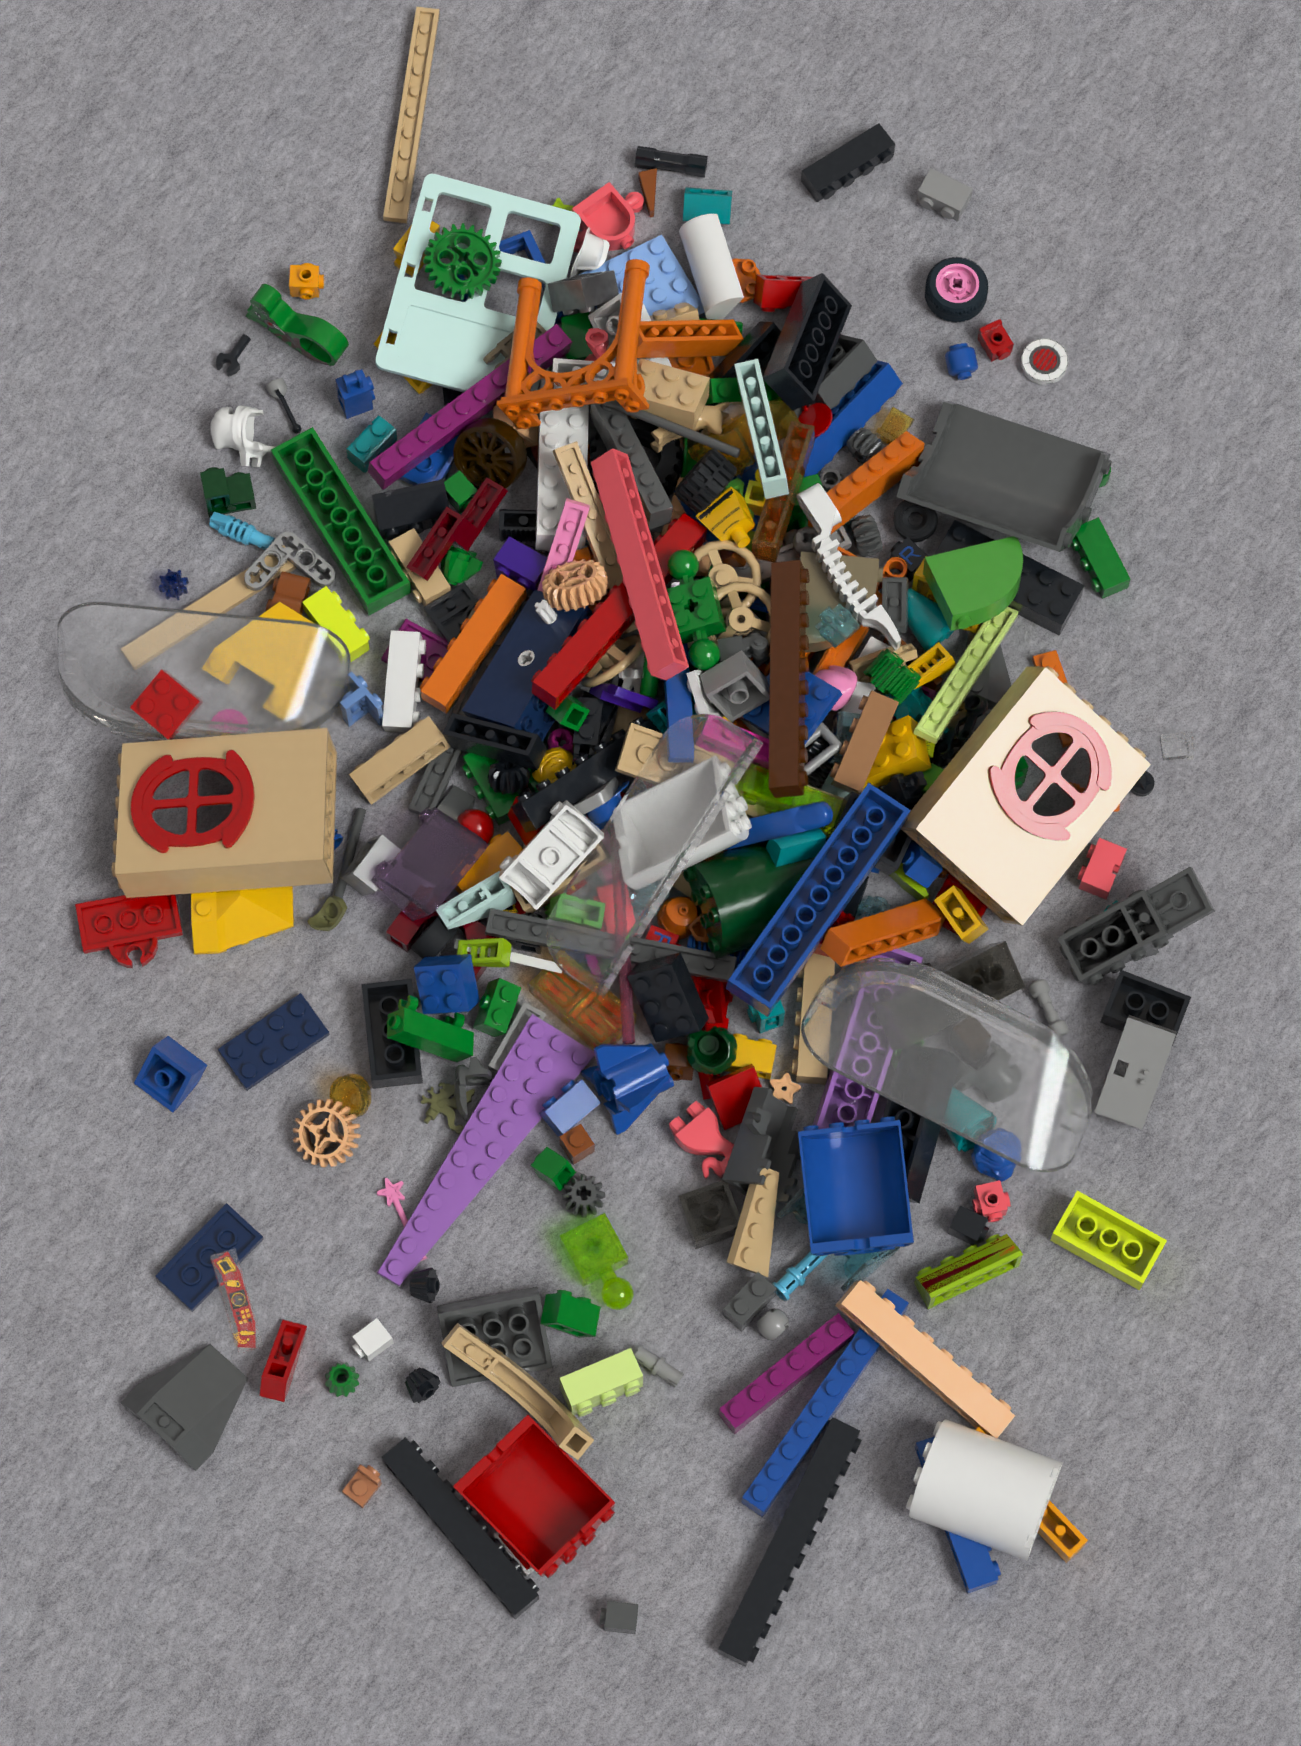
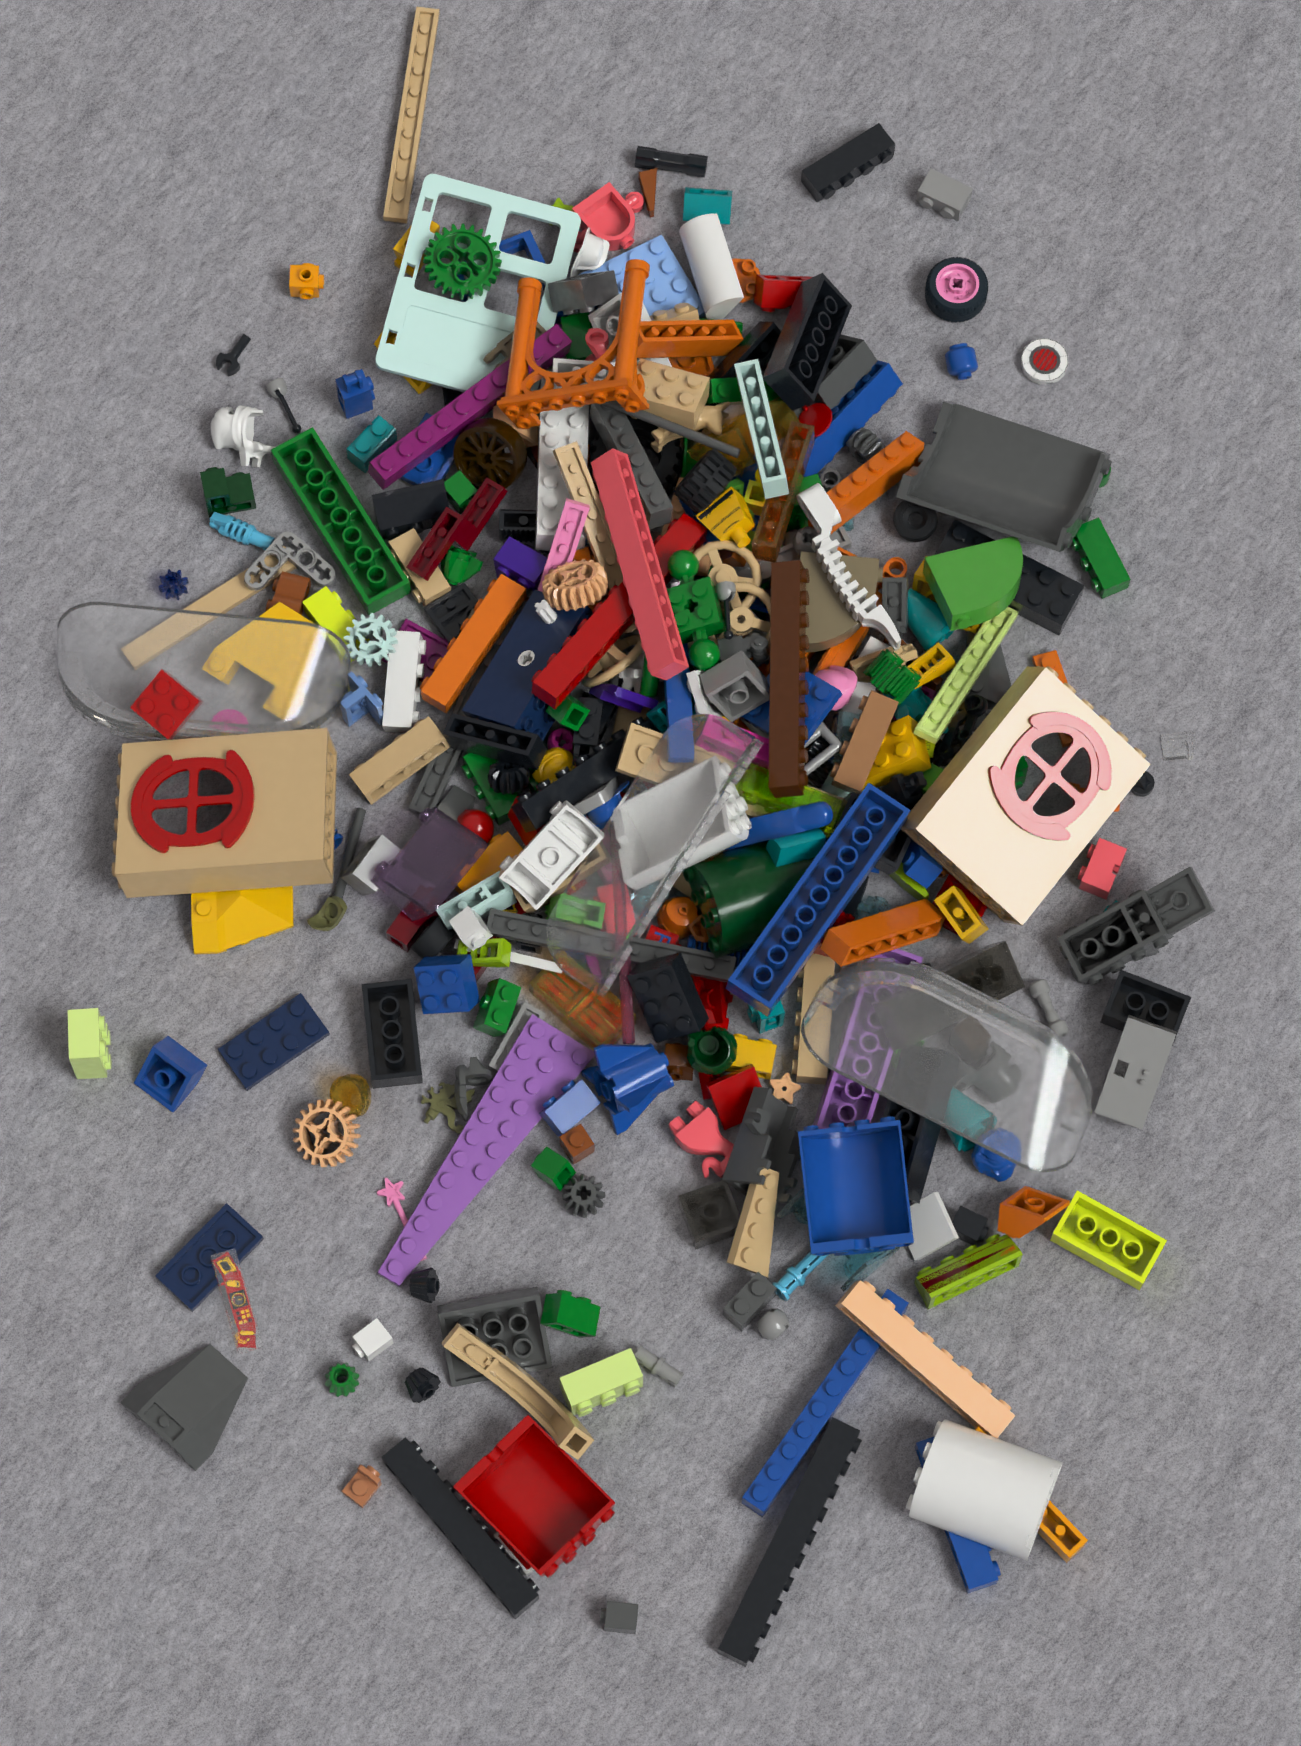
red plate [75,895,183,968] -> none
green animal [246,284,349,366] -> none
red slope [259,1320,307,1402] -> none
green brick [387,995,474,1063] -> none
clear neon green brick [559,1213,634,1310] -> none
magenta brick [718,1313,855,1434] -> none
clear light blue brick [815,603,860,648] -> none
dark grey gear [850,514,883,557] -> none
clear yellow bracket [876,407,915,444] -> none
black brick [890,537,928,581] -> none
coral brick [972,1180,1011,1222] -> none
red brick [977,319,1014,362] -> none
none -> yellowish green brick [67,1008,112,1079]
none -> light aqua gear [344,613,398,667]
none -> white brick [449,906,493,951]
none -> hinge [716,581,736,640]
none -> white tile [909,1192,959,1261]
none -> orange slope [997,1186,1070,1238]

